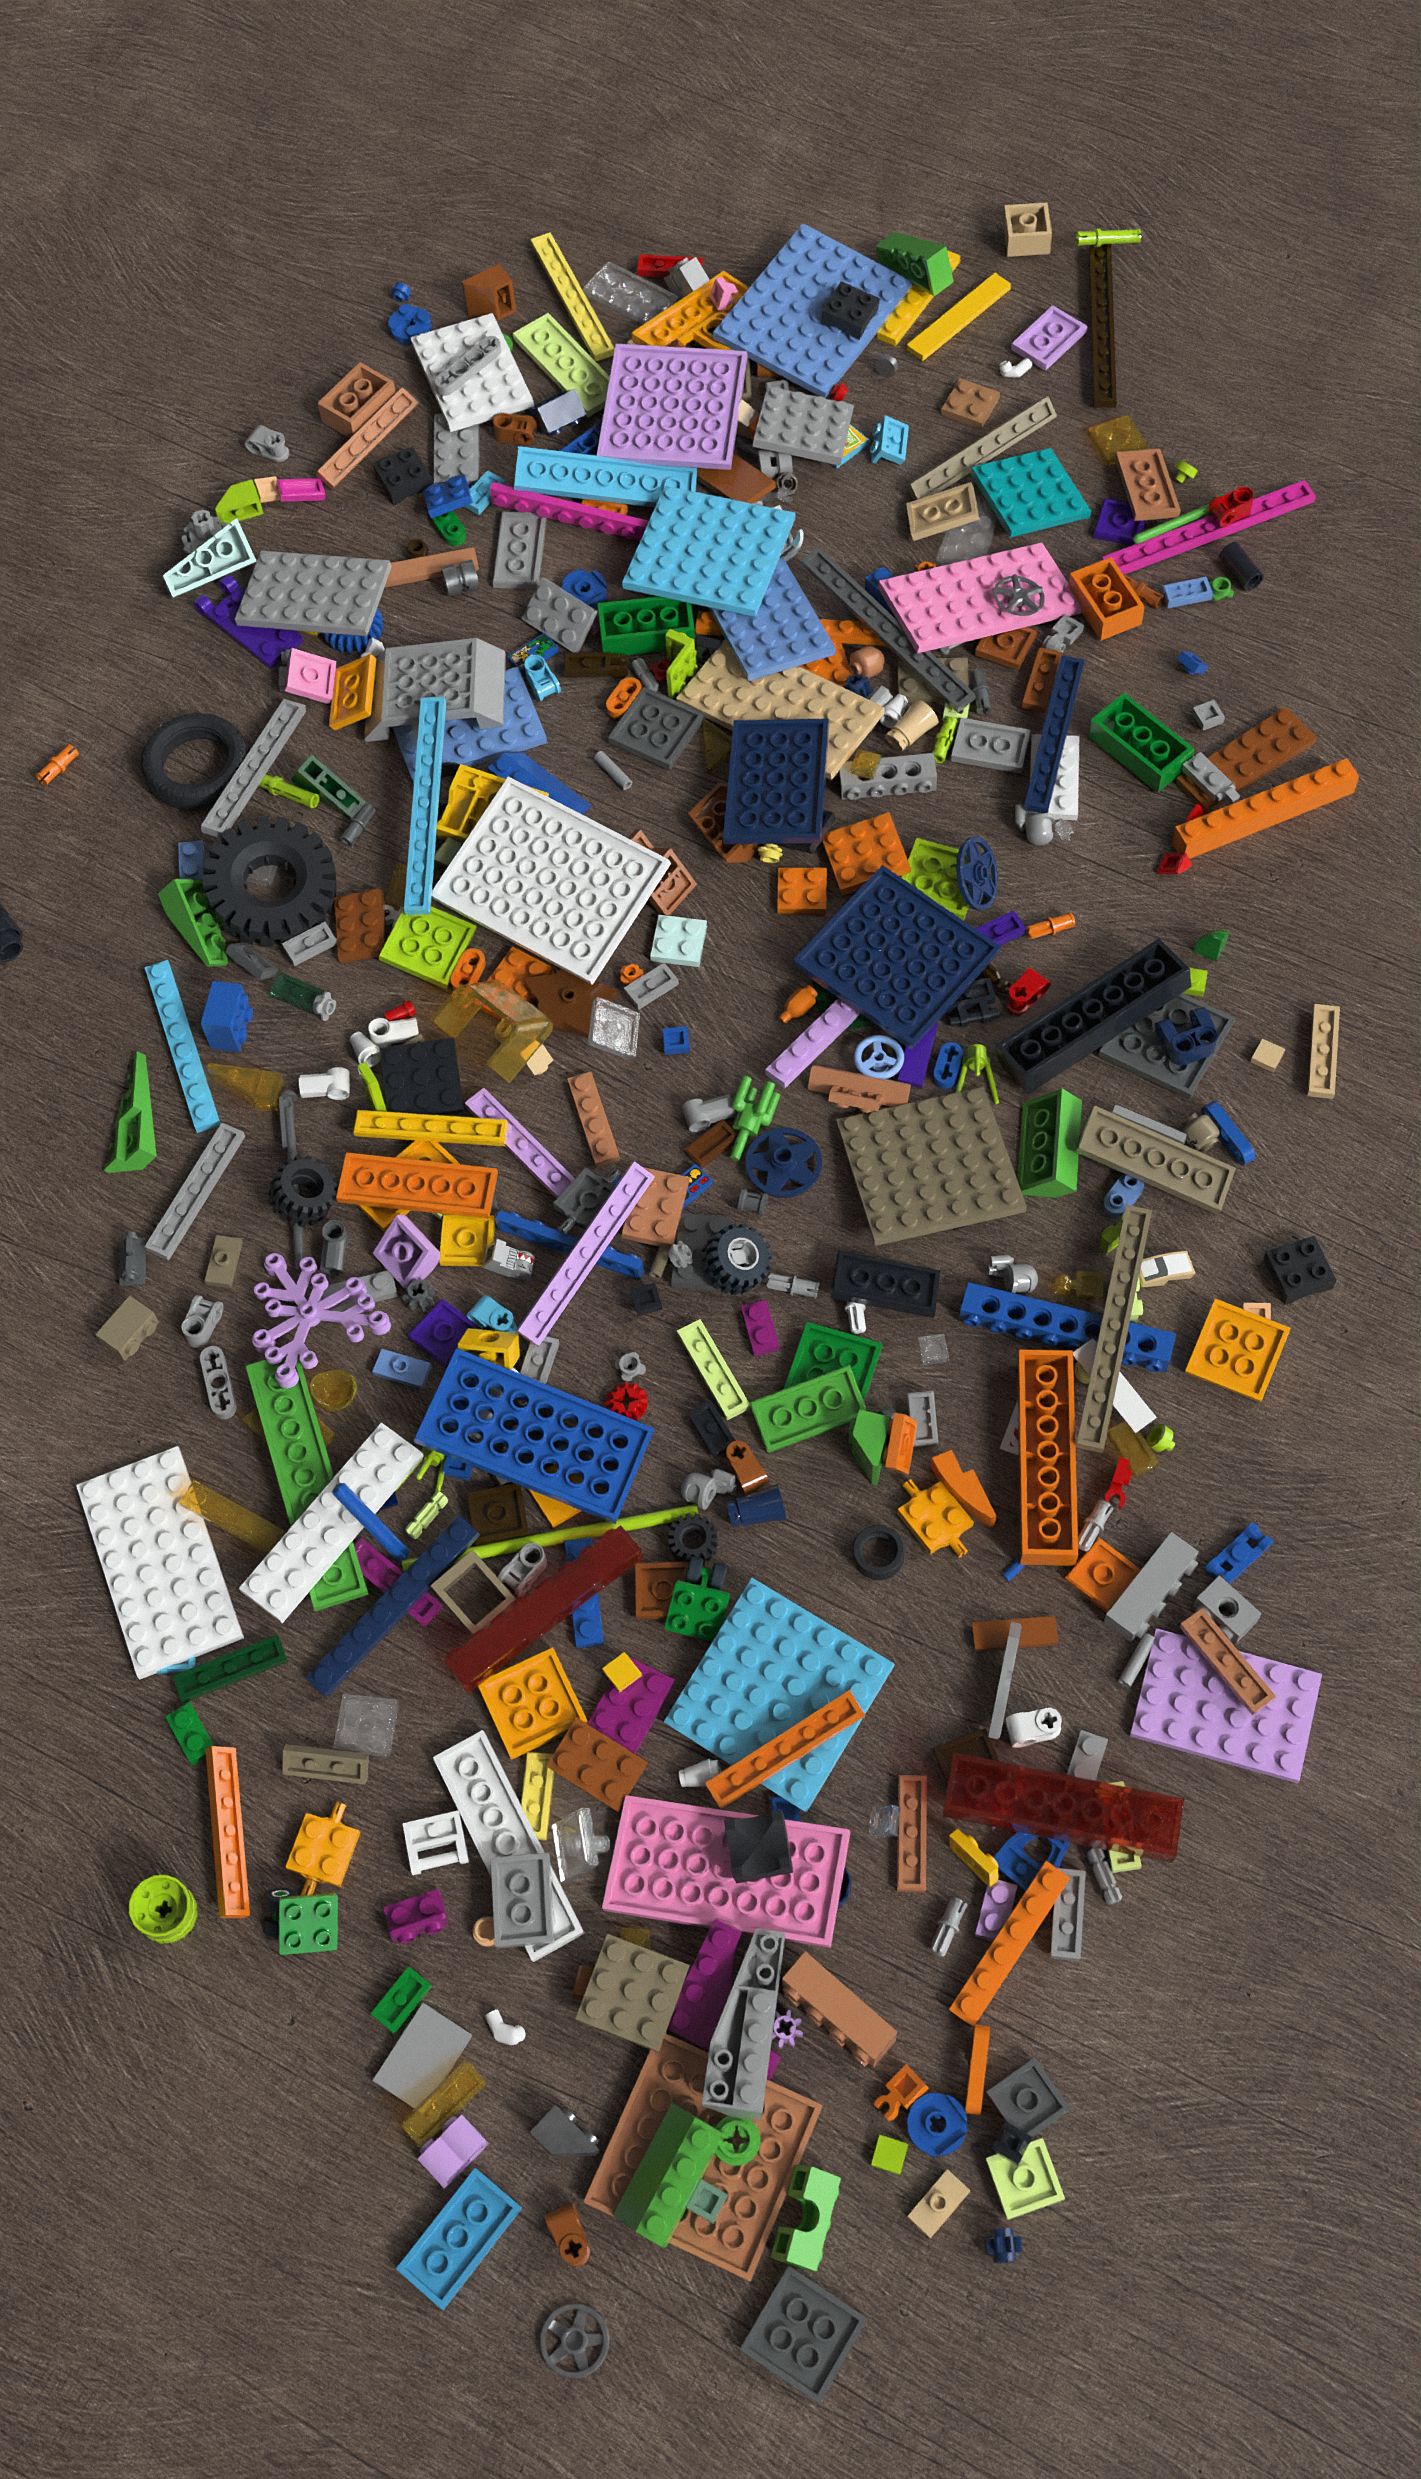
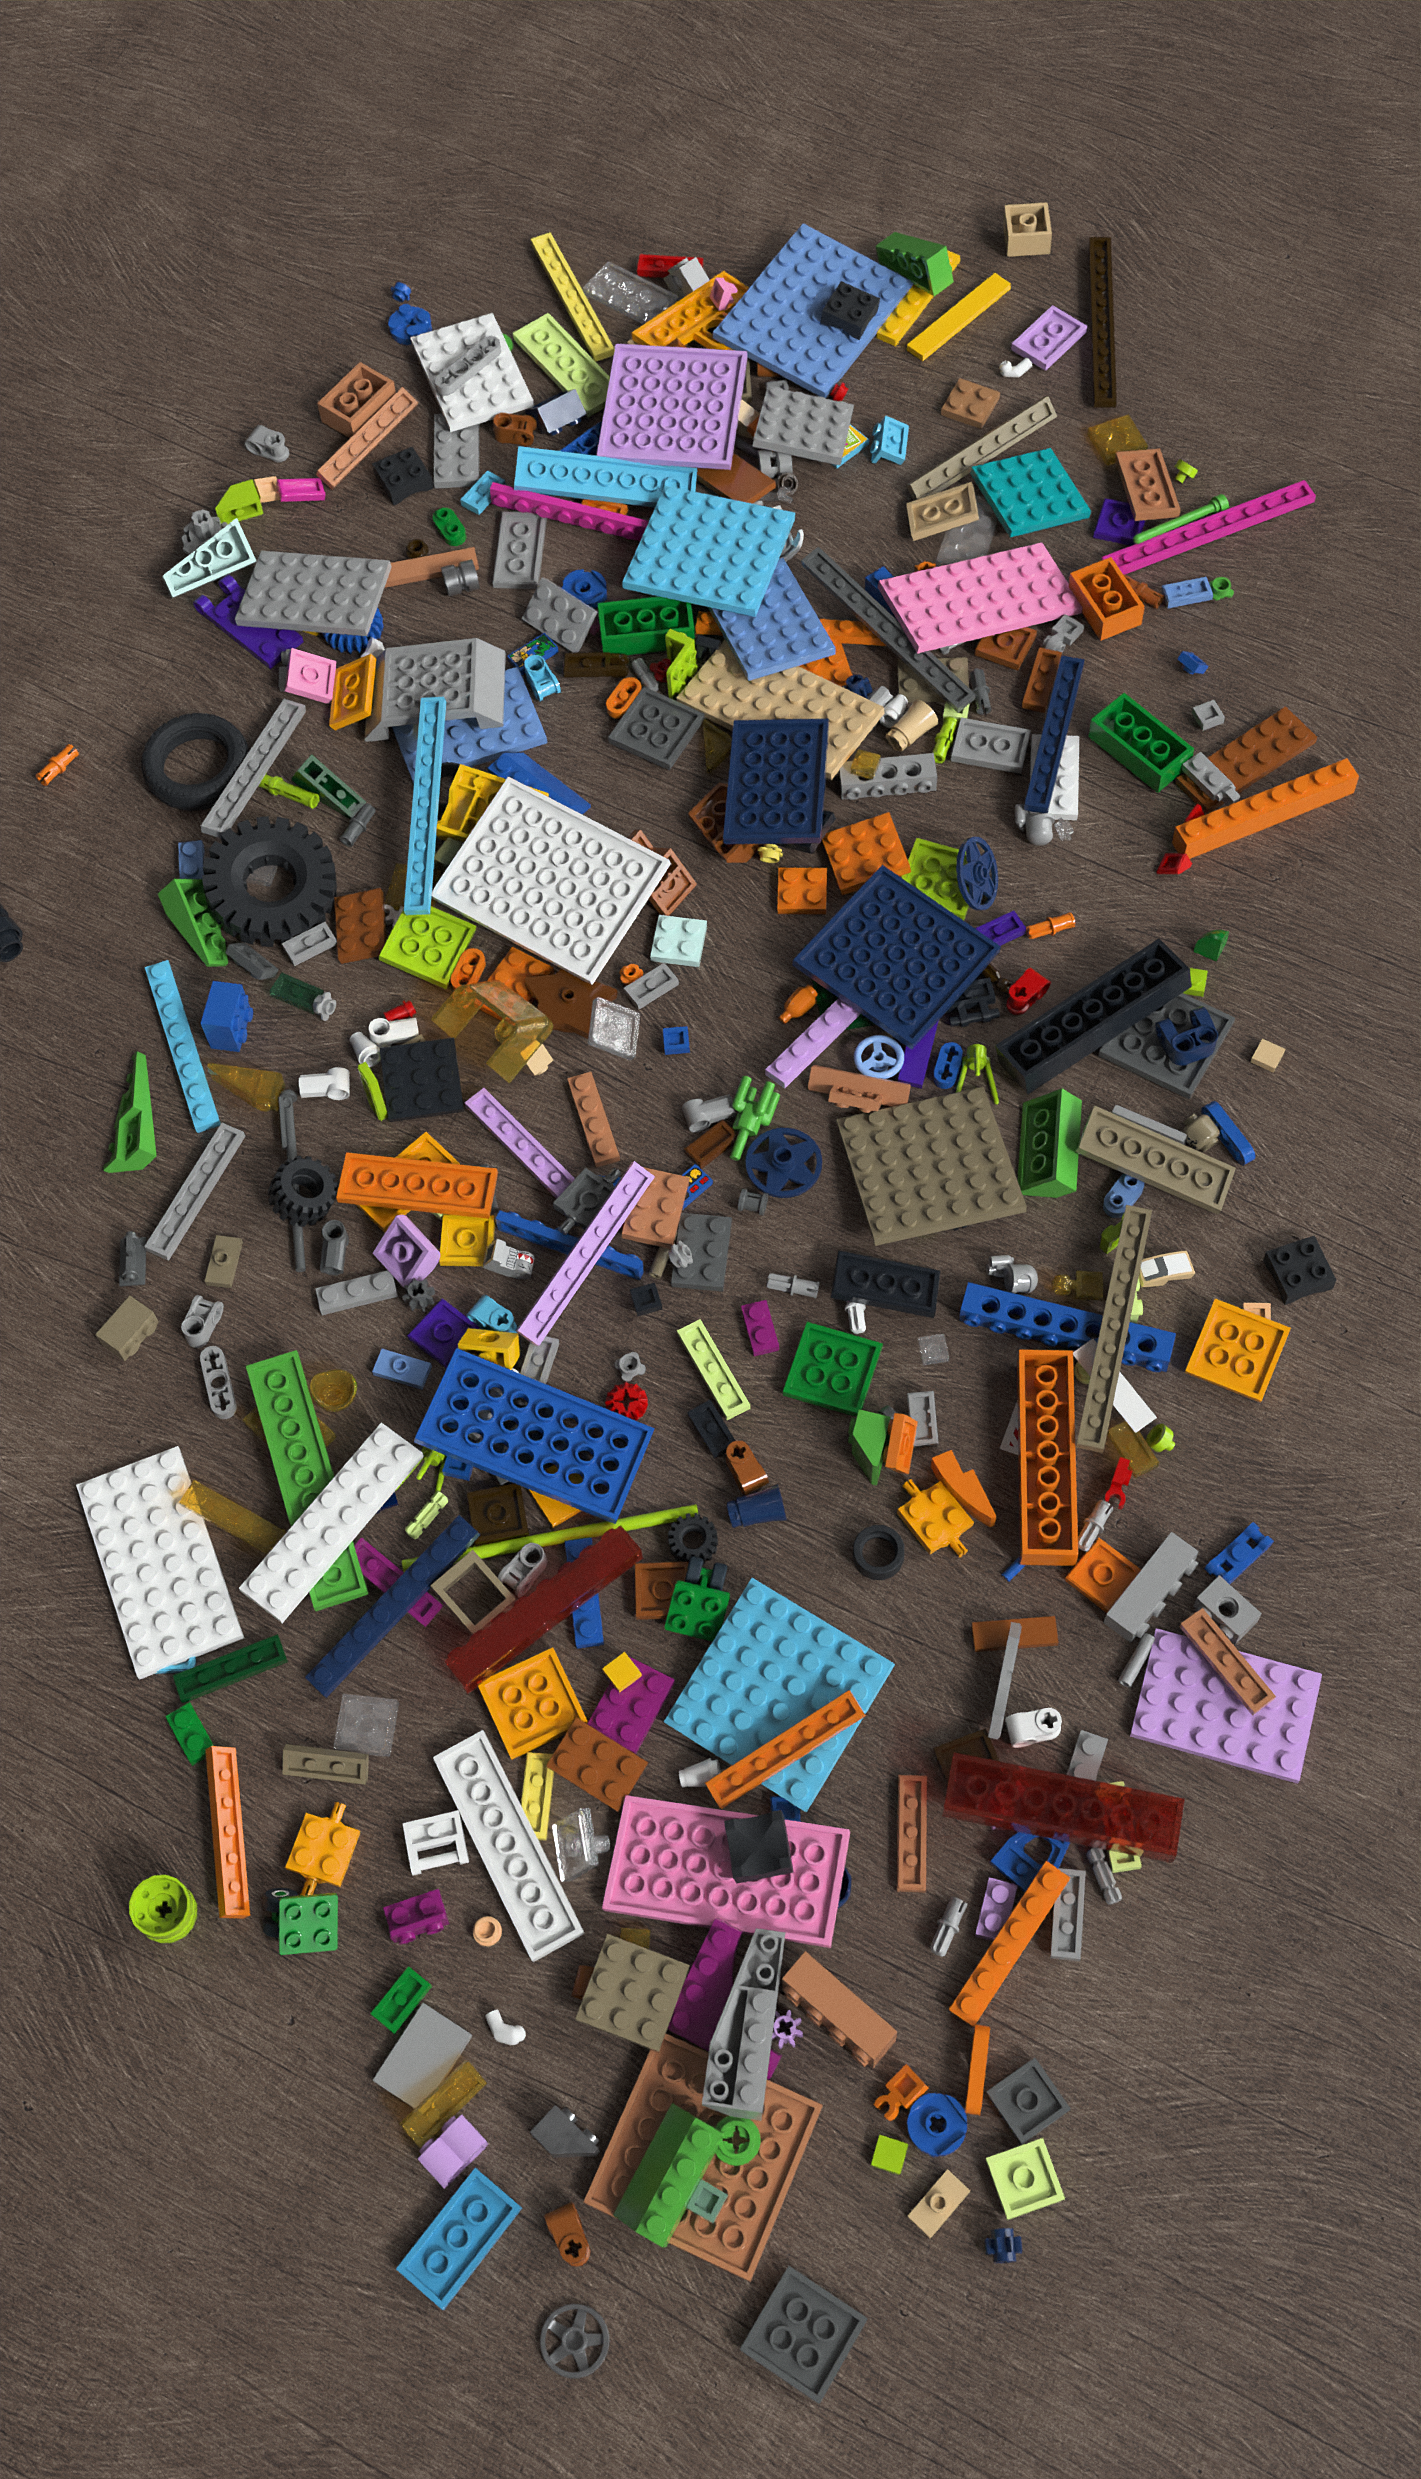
lavender plant [252,1253,391,1388] -> none
blue axle [332,1483,410,1561] -> none
yellow tile [353,1110,508,1146] -> none
blue plate [423,474,473,518] -> none
dark orange slope [462,264,516,321] -> none
light grey plate [491,1853,555,1949] -> none
light grey piece [594,751,633,790] -> none
light grey piece [681,1469,737,1510] -> none
black wheel [700,1223,772,1295] -> none
bright green tile [749,1365,867,1453] -> none
arch [770,2164,841,2271] -> none
nougat head [849,646,884,679] -> none
clear plate [869,1805,901,1838] -> none
flat silver tile [875,354,898,378] -> none
yellow plate [949,1828,998,1887] -> none
black tile [991,2122,1033,2166] -> none
flat silver wheel [993,574,1045,616] -> none
lime pin [1075,229,1141,247] -> none
red piece [1208,487,1254,527] -> none
black pin [1219,542,1264,591] -> none
tan plate [1307,1004,1340,1099] -> none

